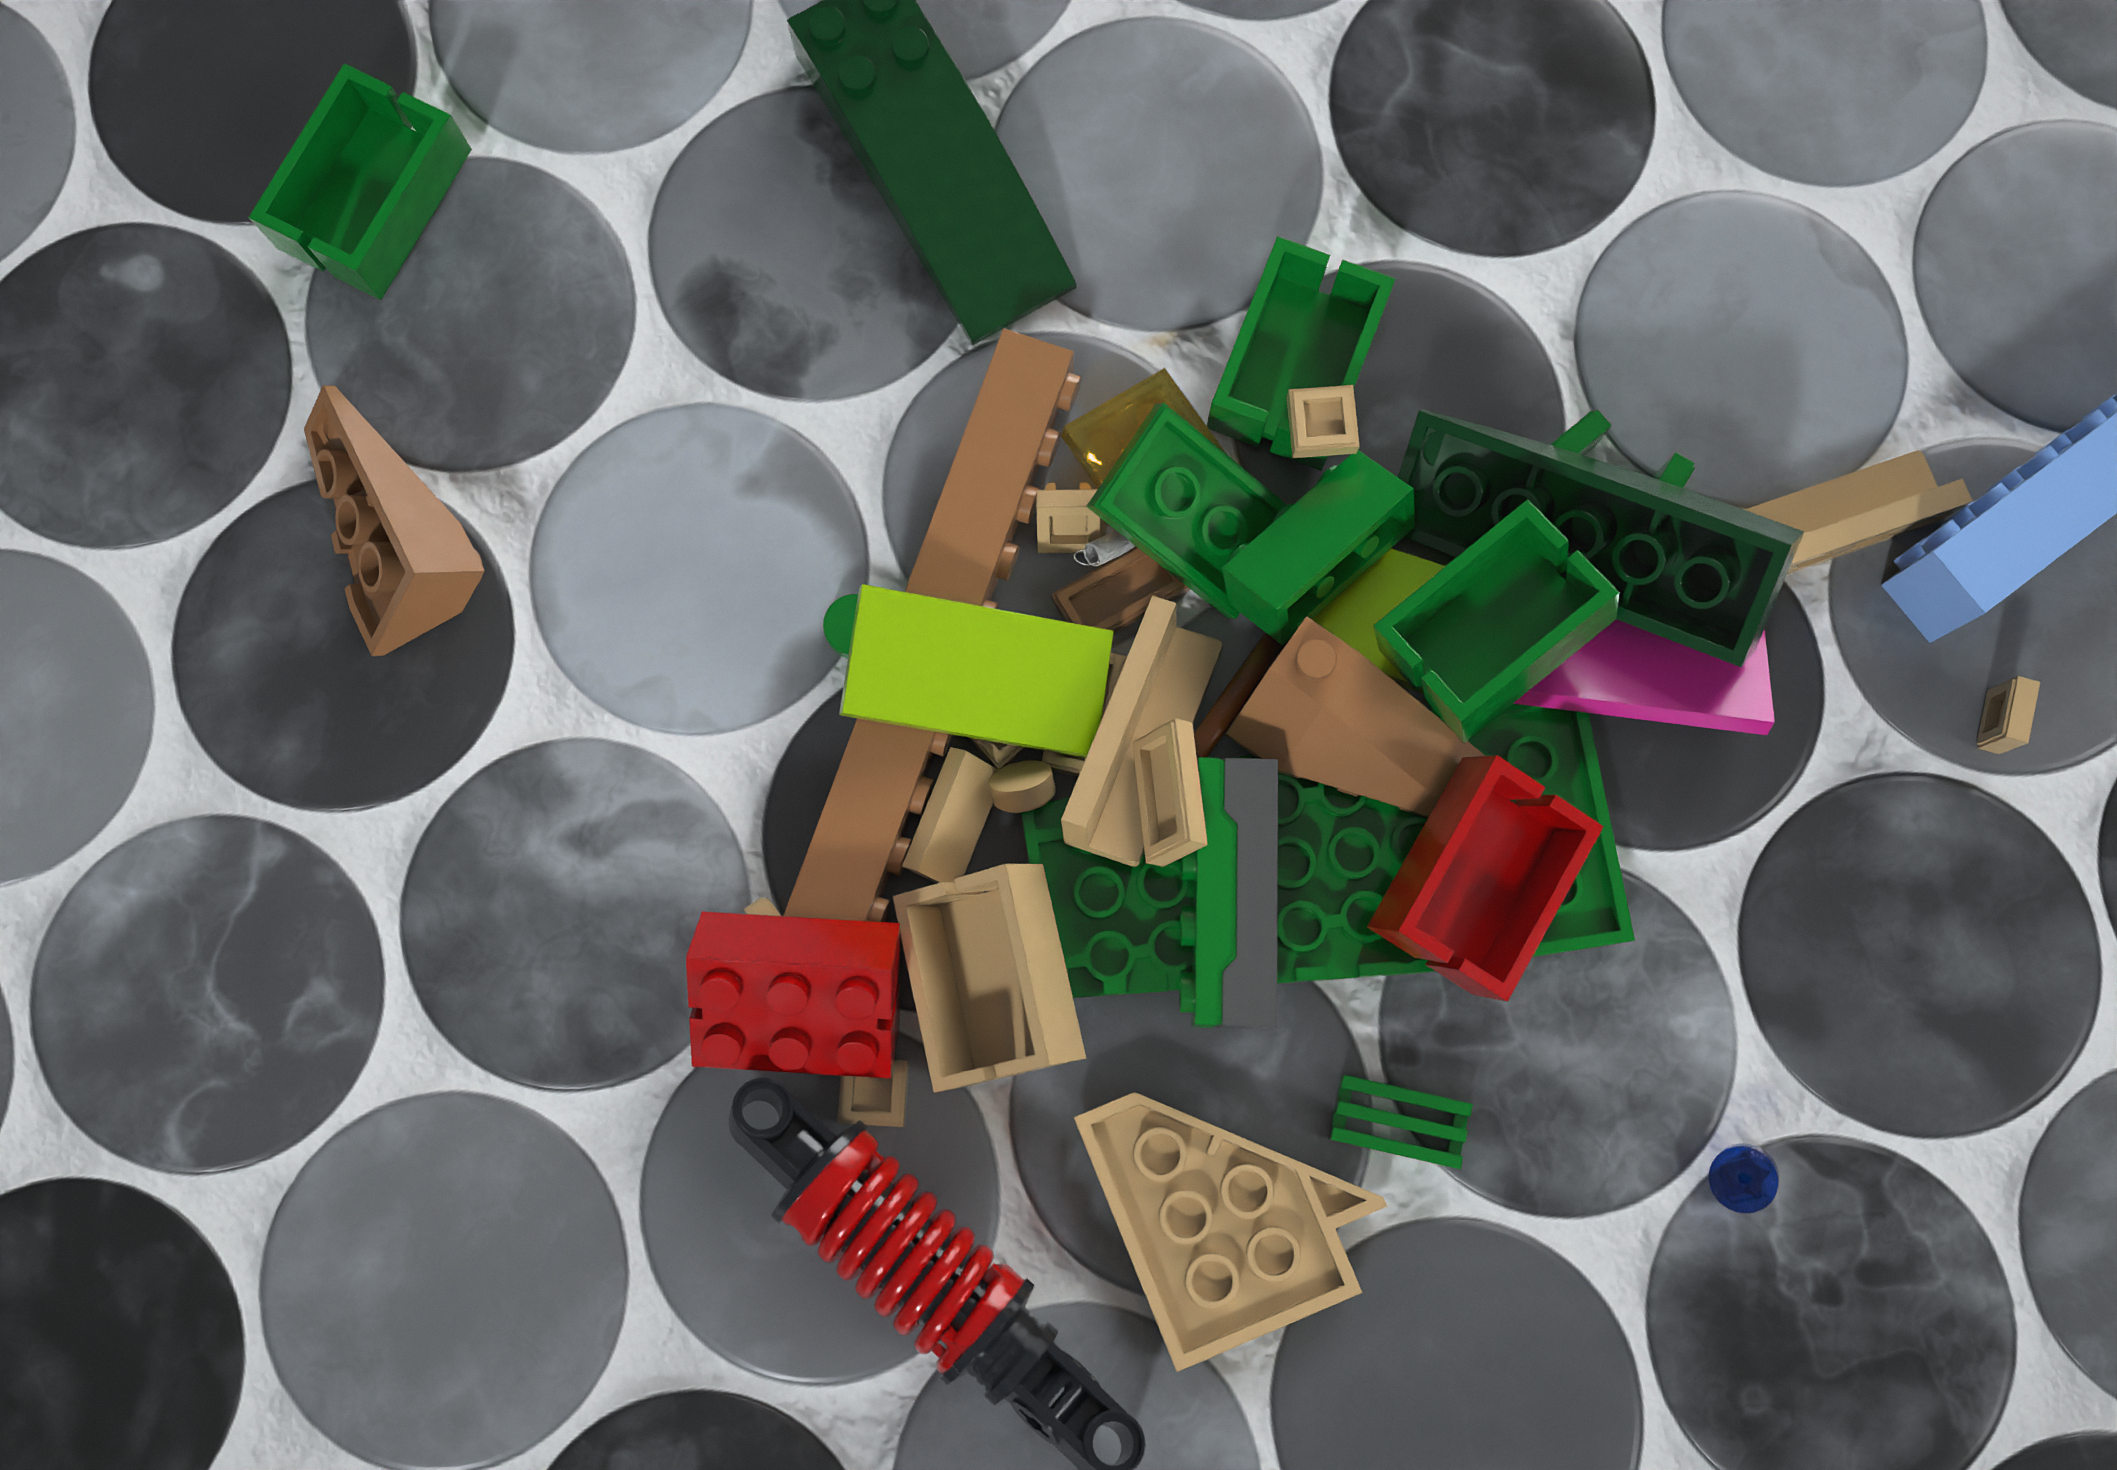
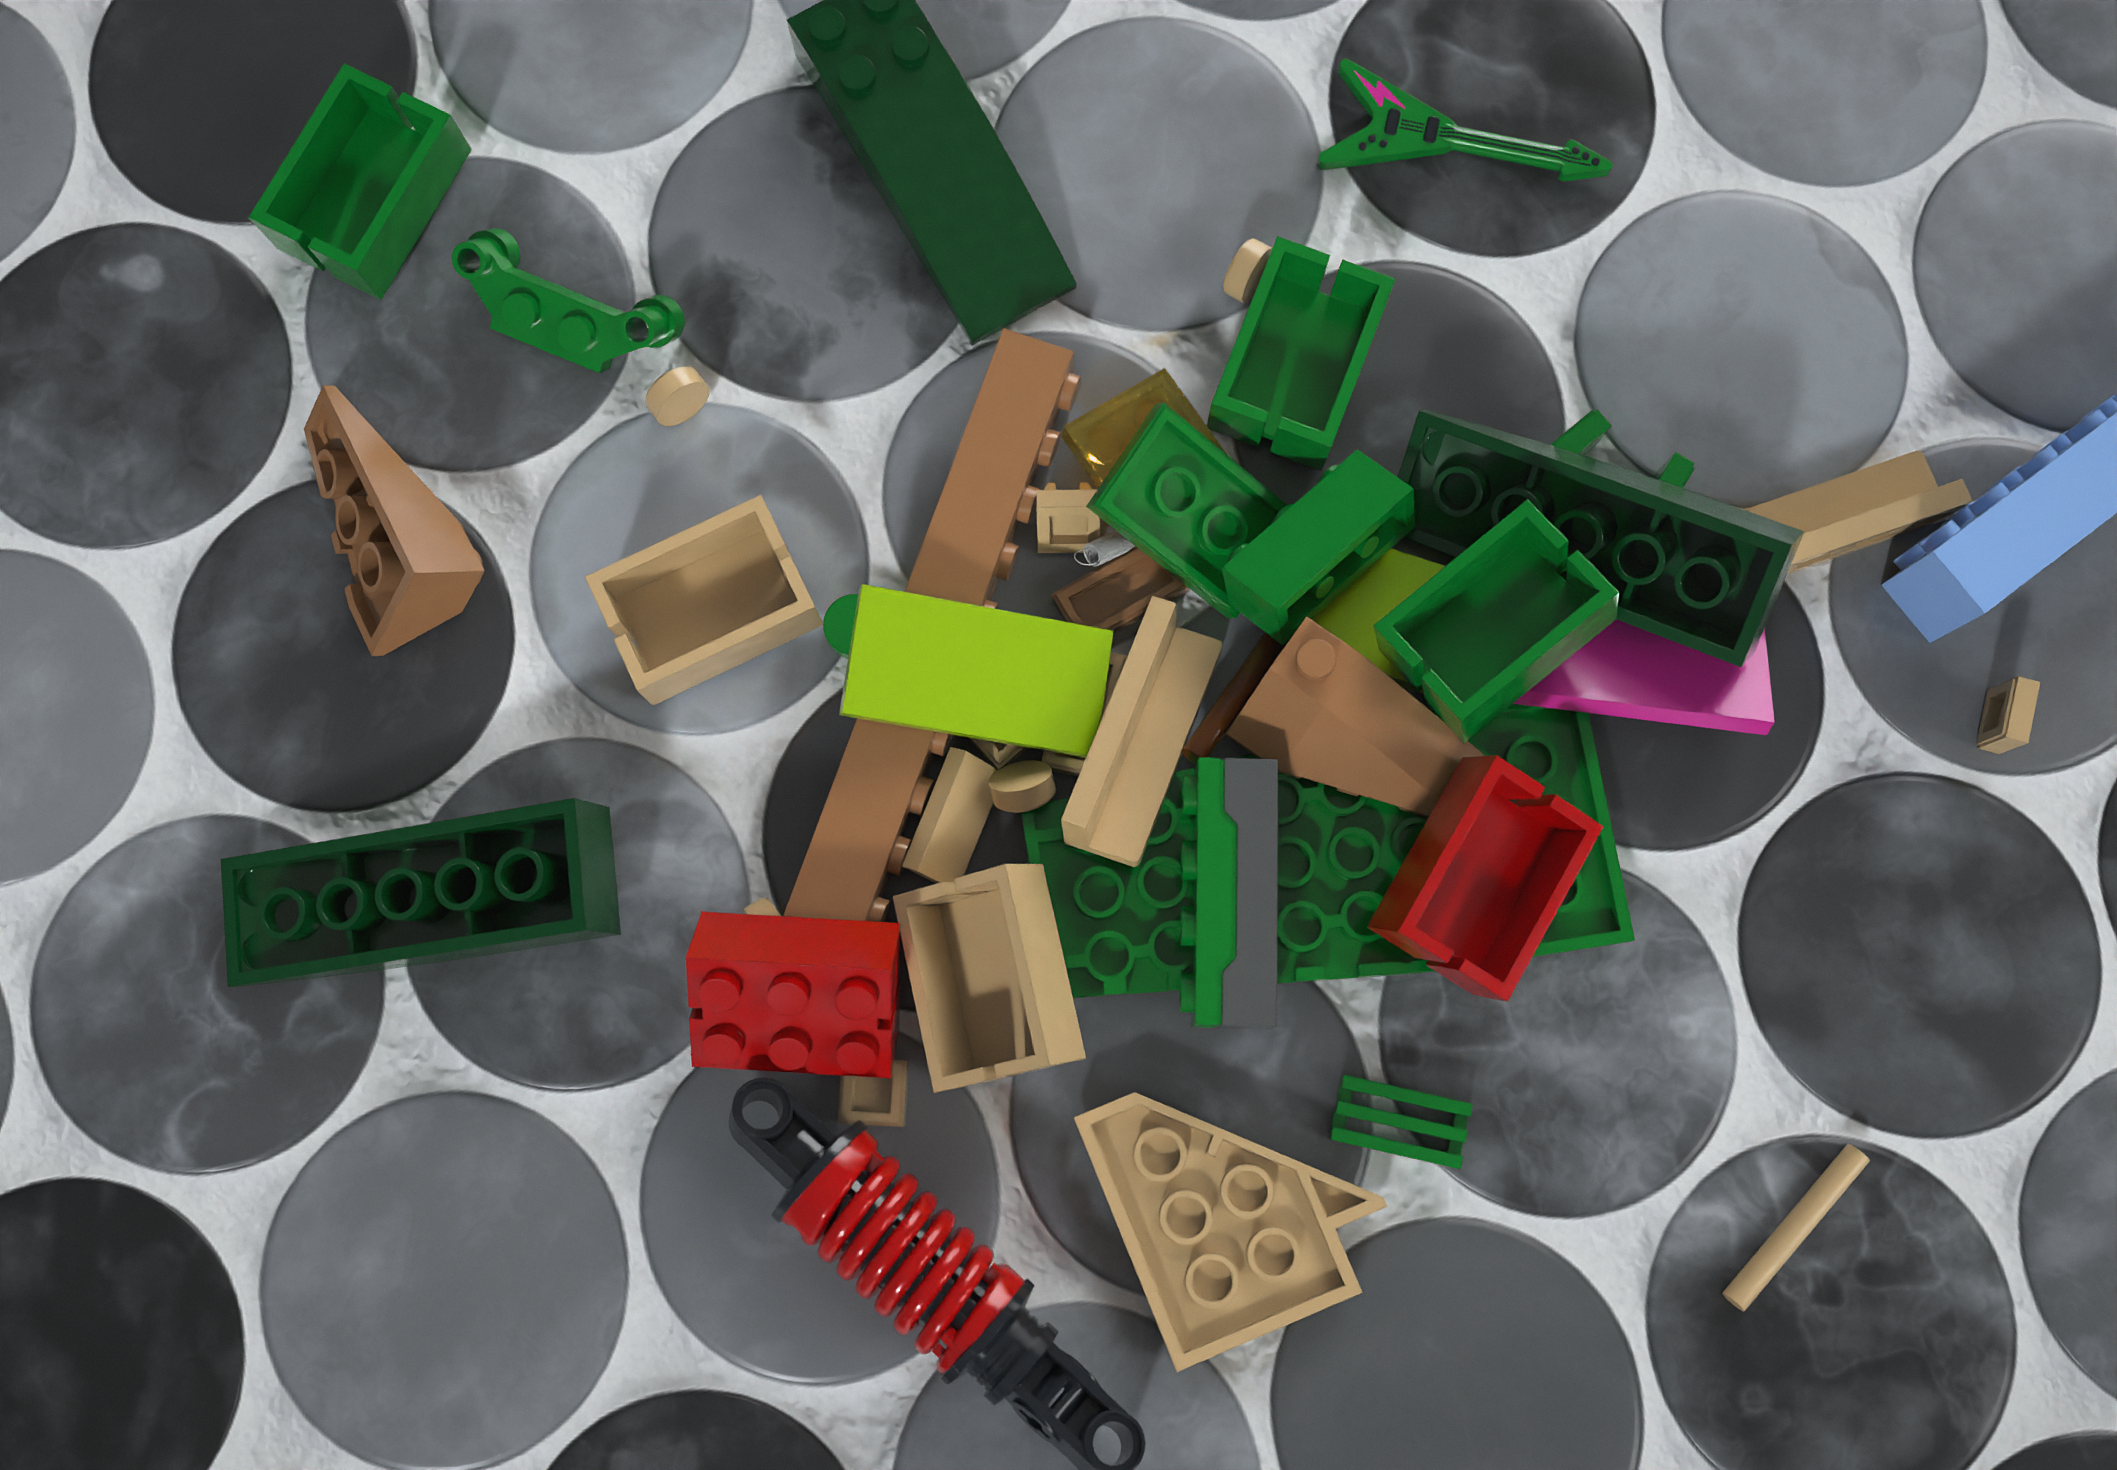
tan tile [1132,718,1208,867] -> none
tan tile [1286,385,1360,458] -> none
clear blue tile [1709,1143,1780,1214] -> none
none -> dark green slope [221,798,621,988]
none -> green plate [452,228,685,373]
none -> tan piece [585,495,823,706]
none -> tan tile [645,367,710,426]
none -> tan tile [1223,238,1272,304]
none -> green piece [1317,59,1613,182]
none -> tan bar [1722,1144,1870,1312]

